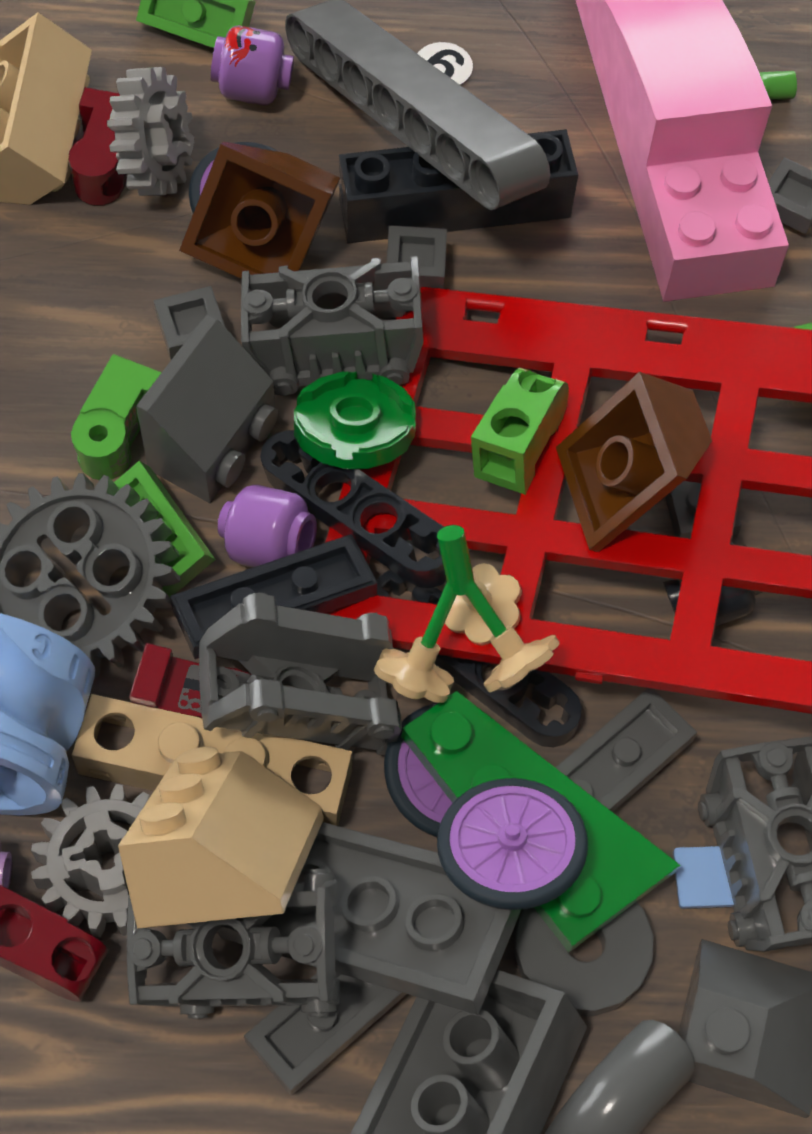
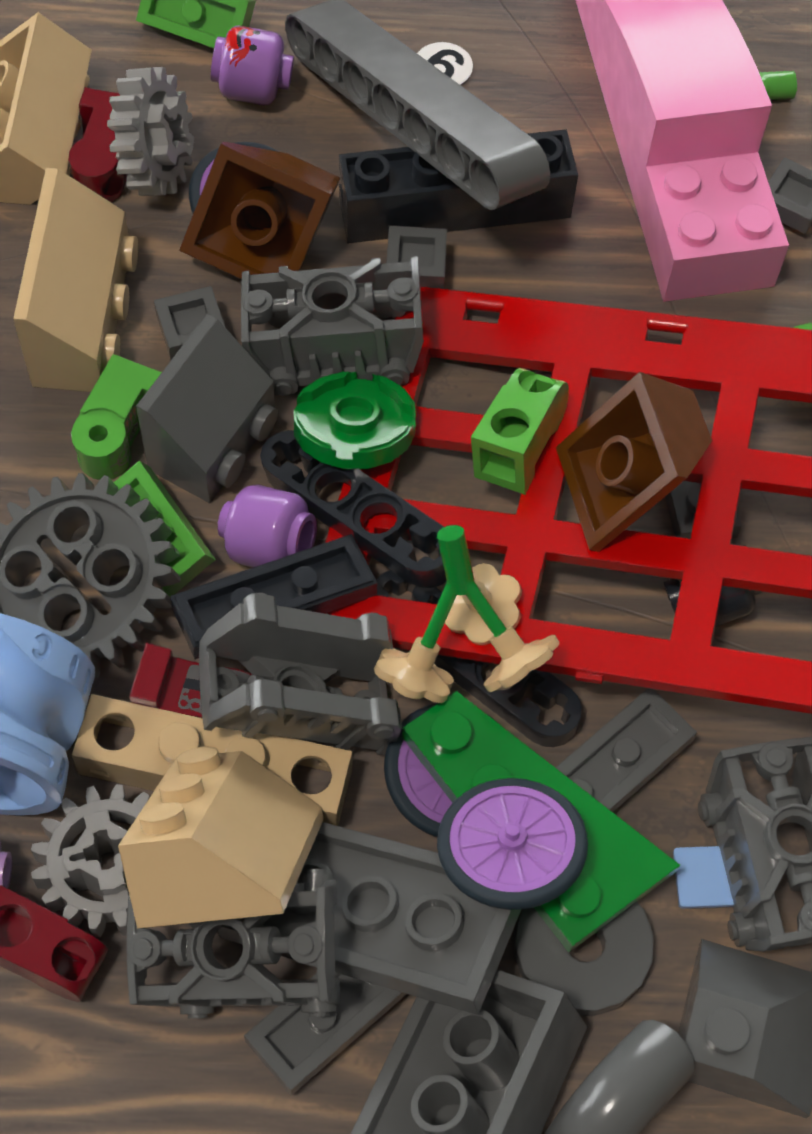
none -> tan slope [13,168,138,392]

